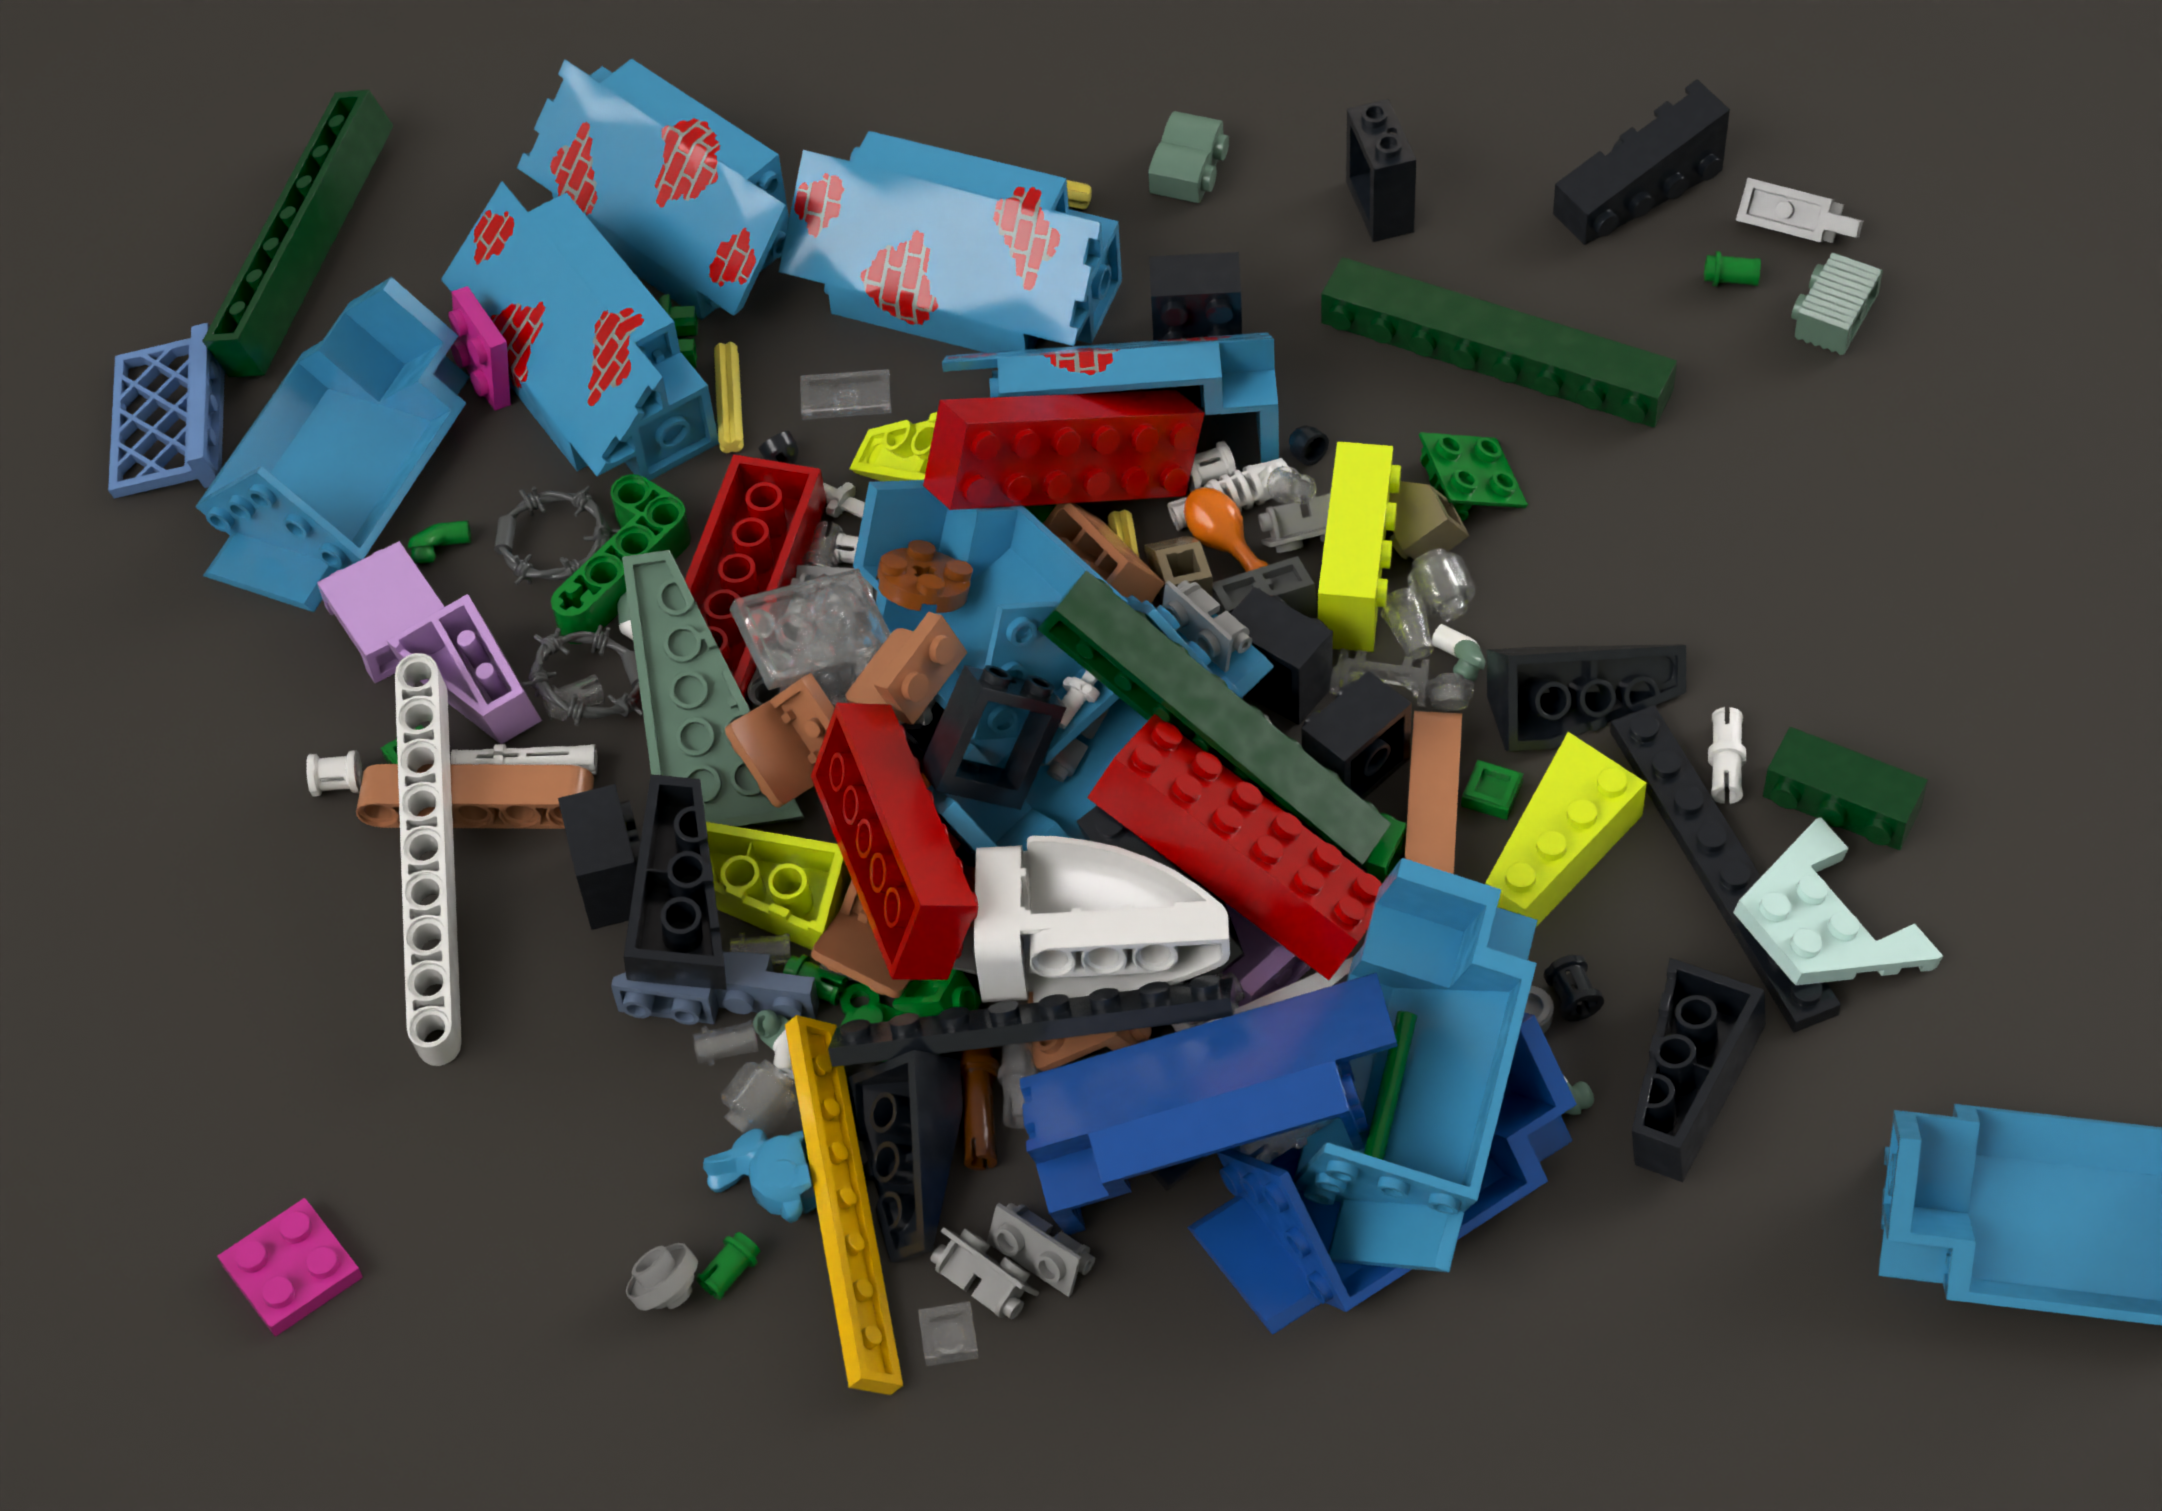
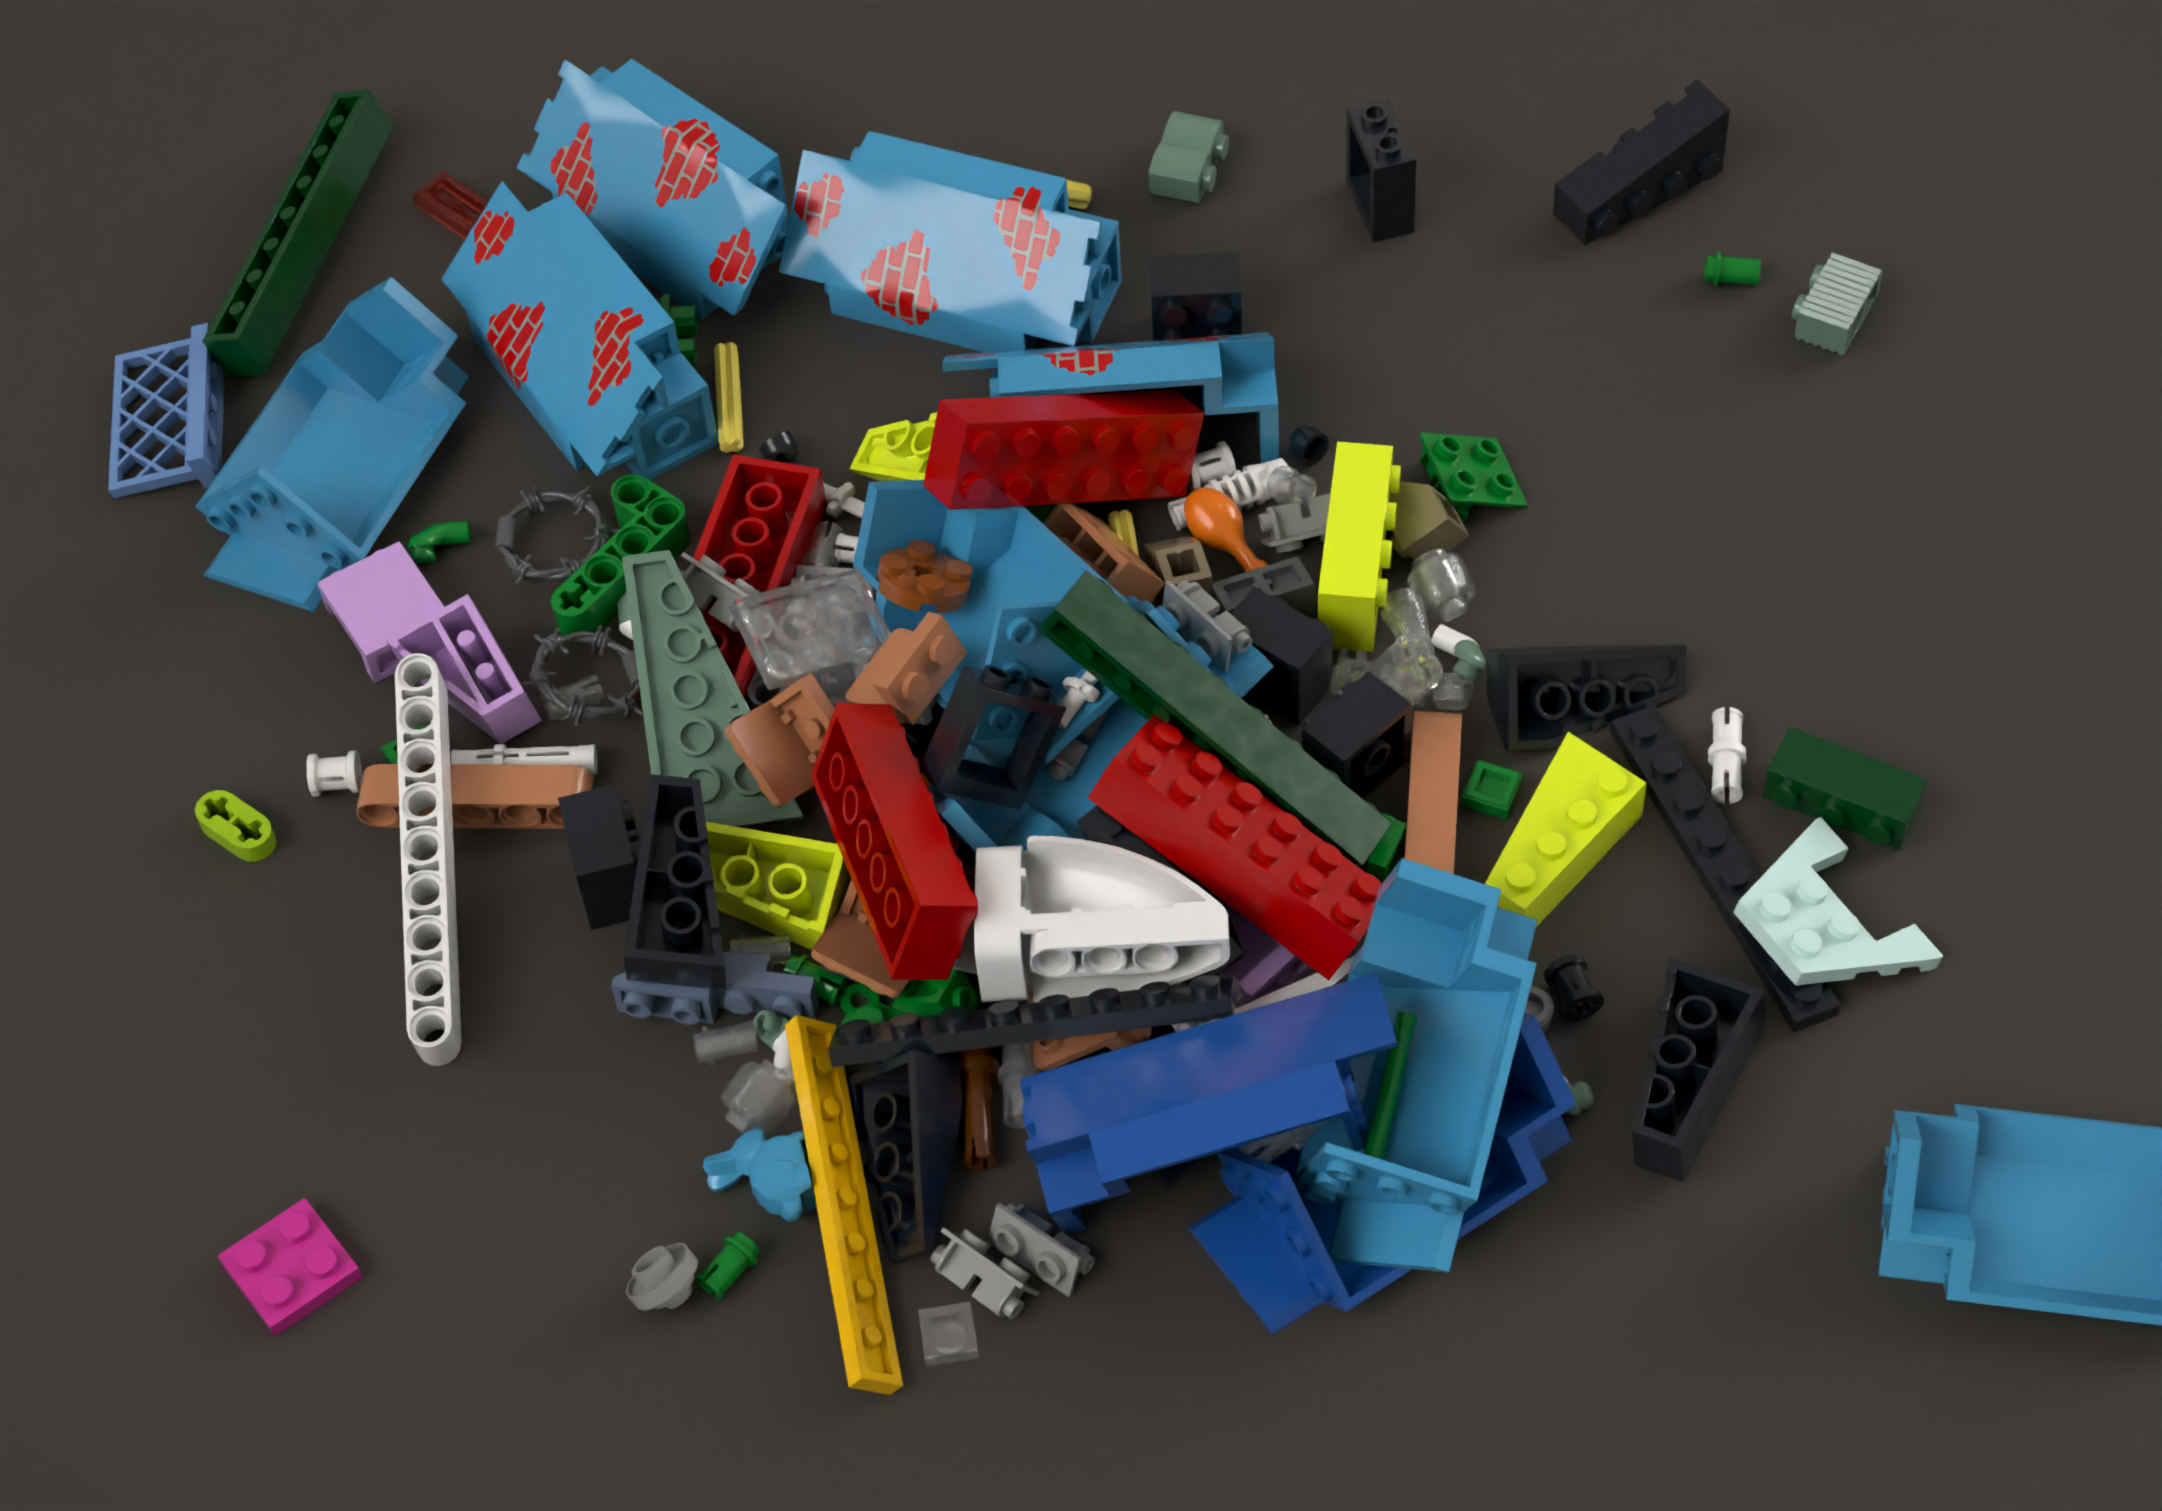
dark pink plate [448,286,511,411] -> none
clear plate [800,369,892,420] -> none
dark green brick [1321,257,1677,428] -> none
light grey hinge [1736,178,1864,243] -> none
none -> lime beam [195,790,277,862]
none -> clear red tile [412,171,489,240]
none -> light grey hinge [680,552,770,633]
none -> clear piece [1353,631,1443,706]

